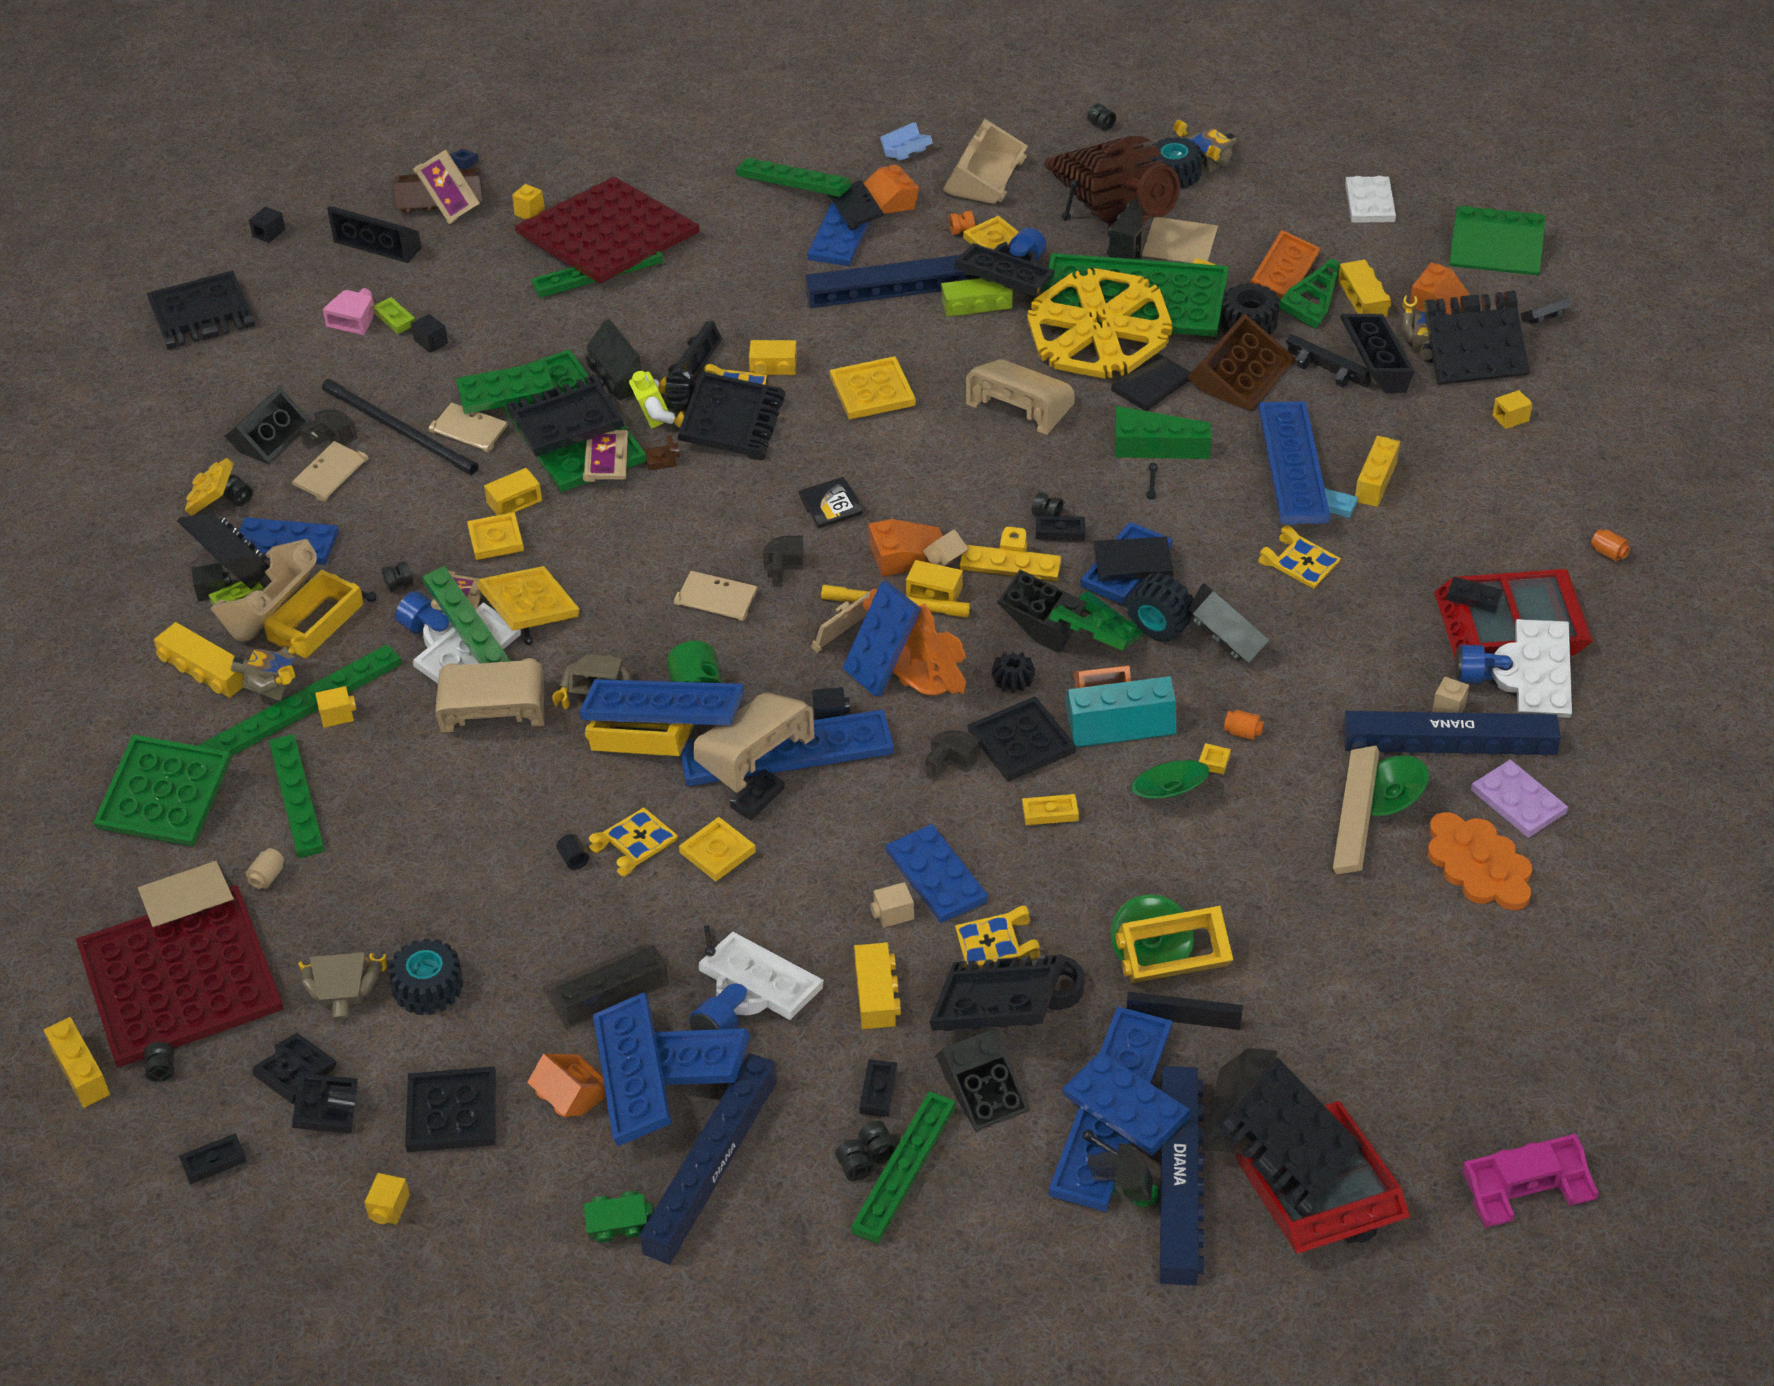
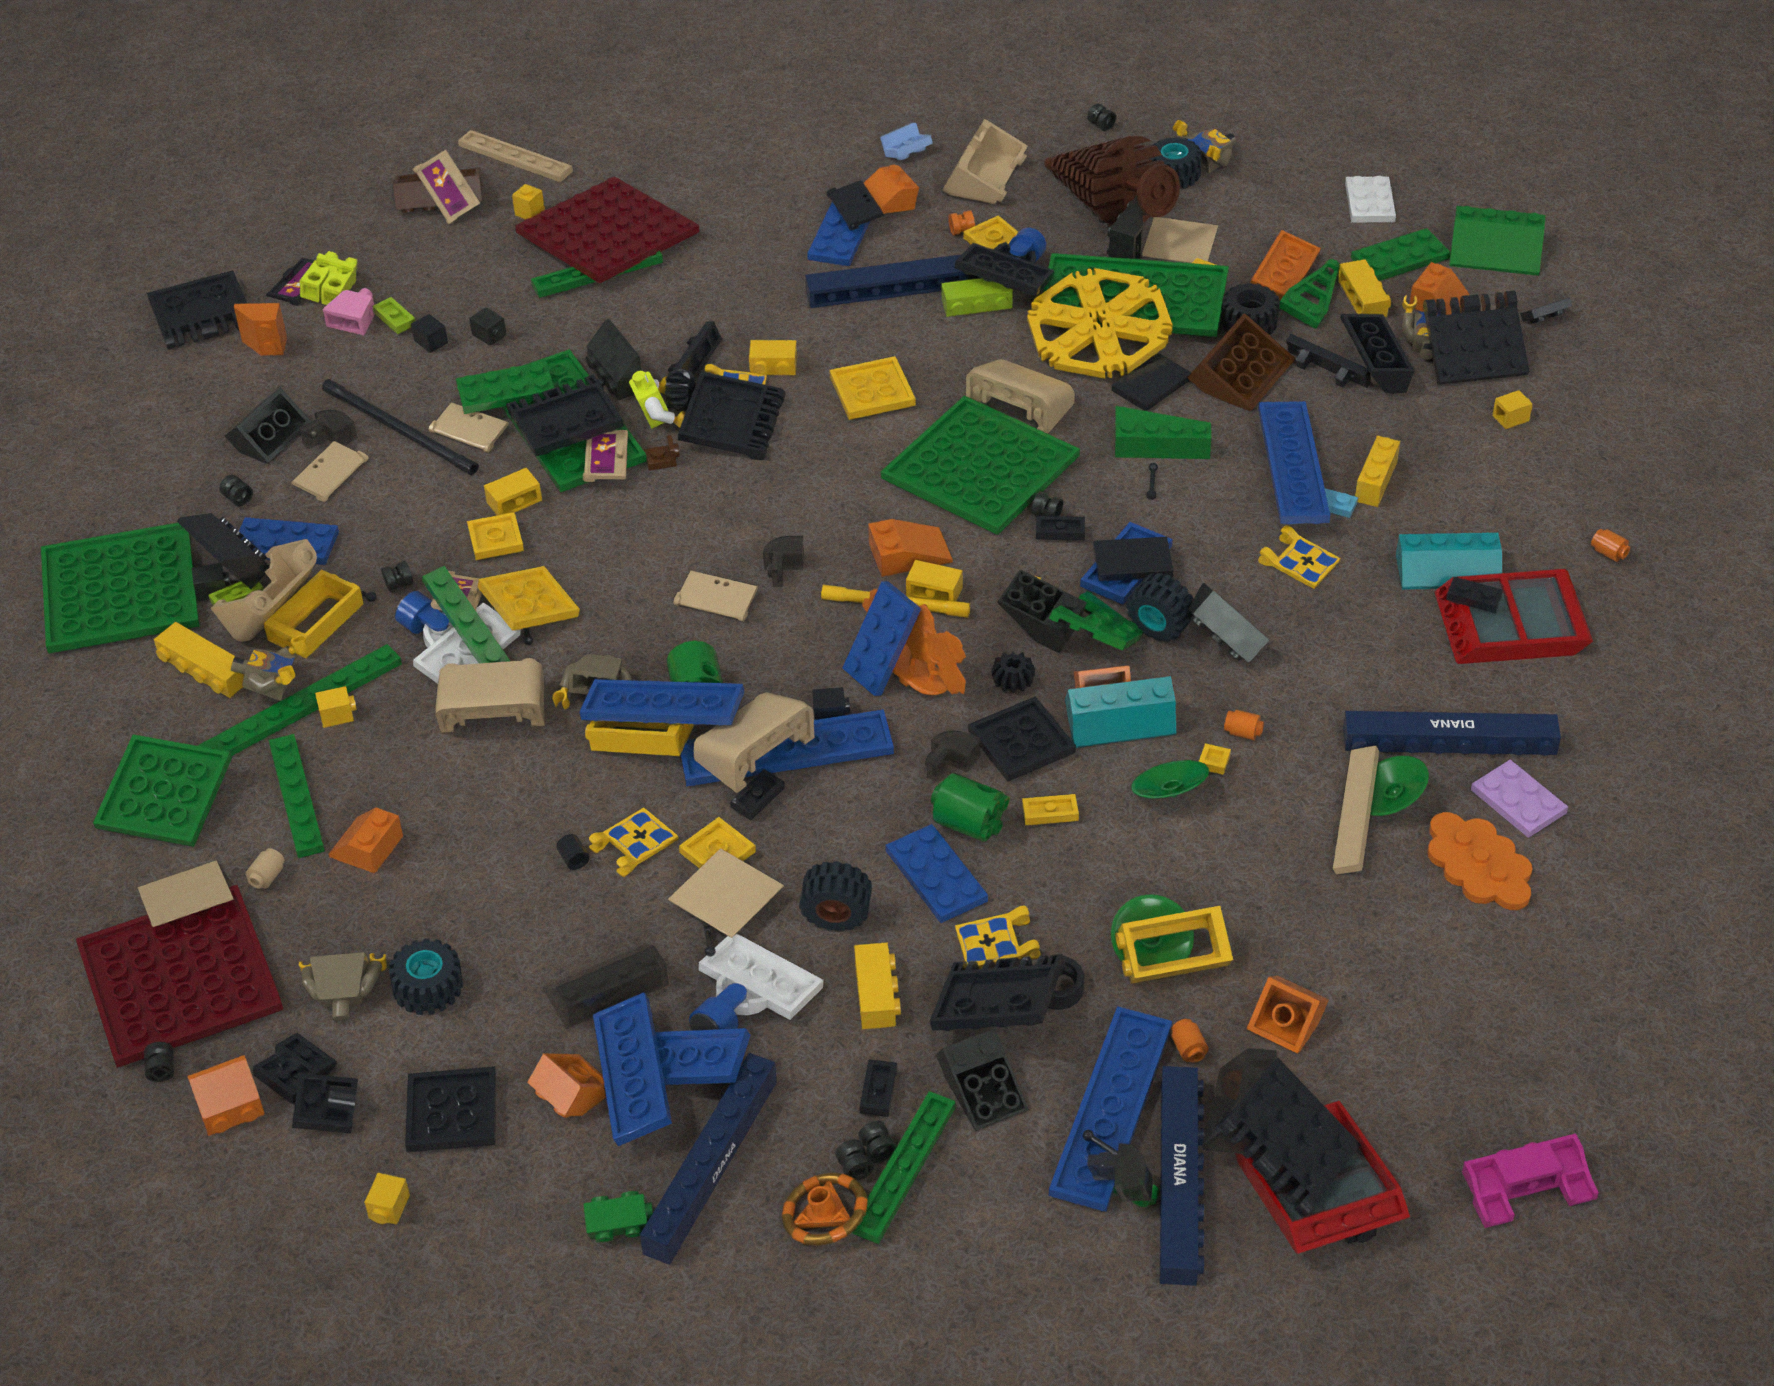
yellow brick [43,1017,110,1108] -> none
black plate [179,1133,247,1184] -> none
yellow plate [185,458,234,516] -> none
black brick [249,207,286,243] -> none
black slope [327,206,422,263] -> none
dark blue plate [450,149,478,169] -> none
green plate [735,158,852,197] -> none
black slope [798,477,863,528] -> none
tan door [811,589,873,653] -> none
tan brick [870,882,914,928] -> none
tan brick [923,529,968,566] -> none
yellow plate [960,527,1061,582] -> none
black hinge [1062,180,1078,221] -> none
blue plate [1062,1051,1191,1156] -> none
black tile [1126,992,1243,1030] -> none
tan brick [1432,677,1469,713] -> none
white plate [1455,619,1572,718] -> none
none -> green plate [41,523,200,654]
none -> orange slope [188,1055,265,1136]
none -> orange slope [234,303,287,355]
none -> black door [266,258,315,306]
none -> neon yellow hips [300,251,357,305]
none -> orange slope [328,808,403,873]
none -> tan tile [458,130,573,182]
none -> pearl dark grey brick [469,307,507,346]
none -> tan piece [668,848,784,938]
none -> orange piece [782,1173,868,1246]
none -> black wheel [799,861,872,931]
none -> green plate [881,395,1080,535]
none -> green cylinder [931,773,1010,842]
none -> orange brick [1171,1019,1209,1063]
none -> orange slope [1247,976,1329,1054]
none -> green plate [1351,228,1451,281]
none -> teal slope [1396,533,1502,590]

